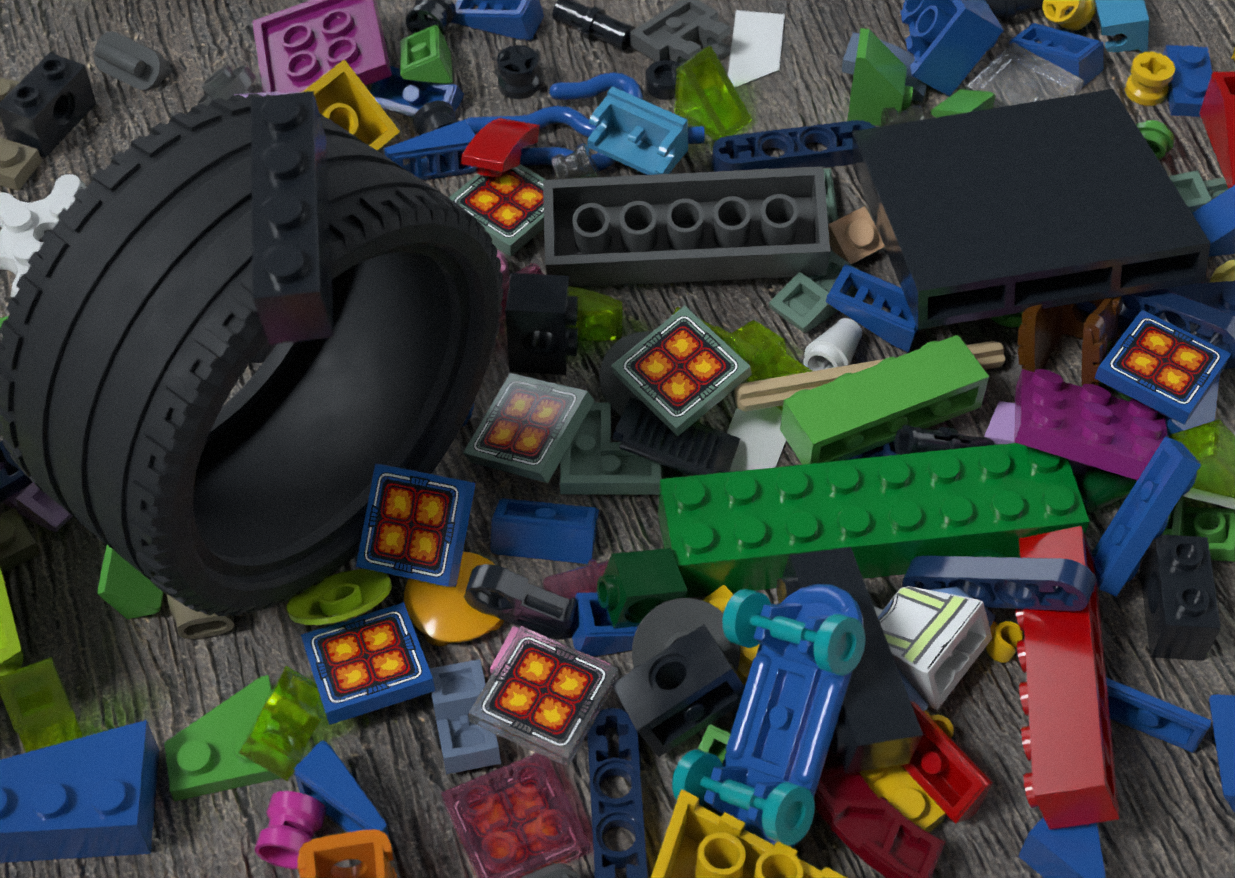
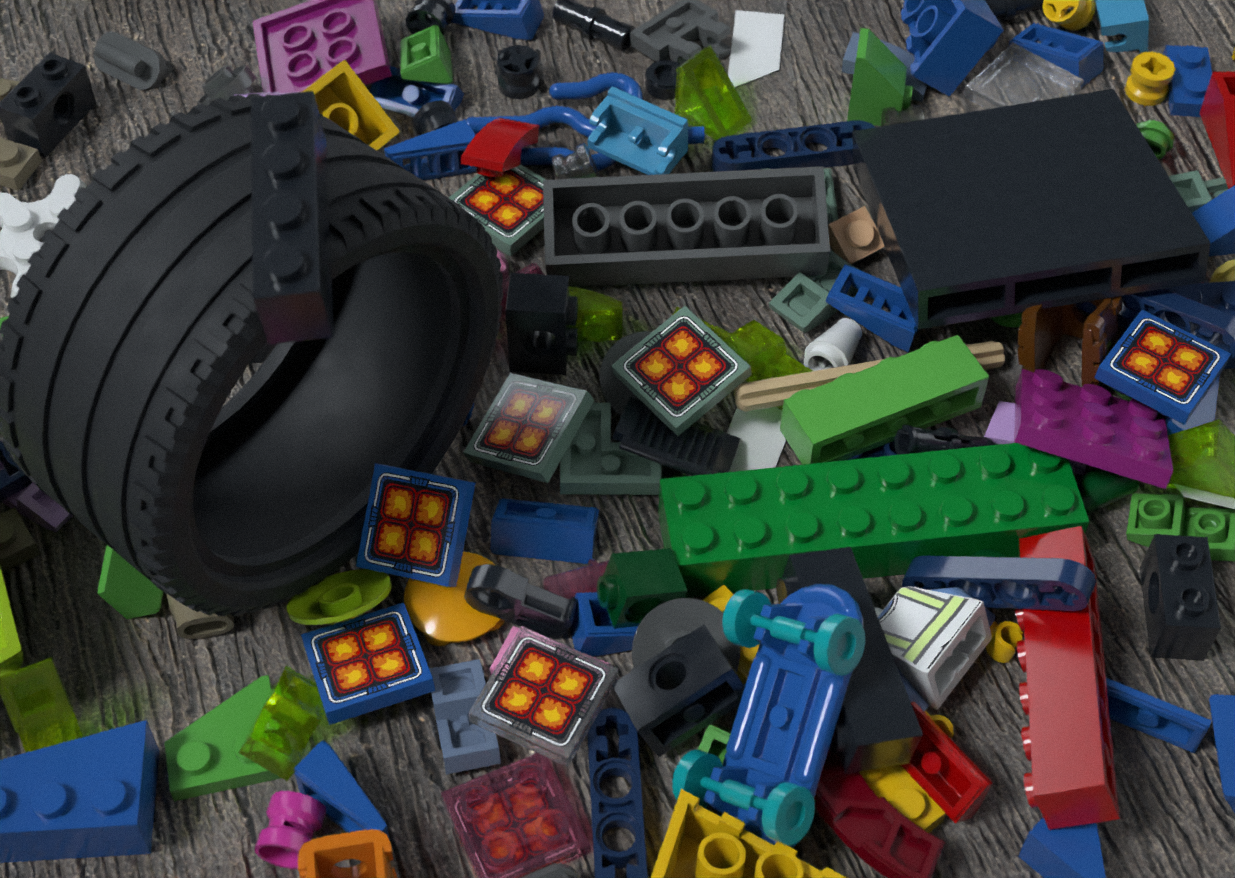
bright green slope [931,89,996,117] -> none
blue plate [1092,436,1201,597] -> none

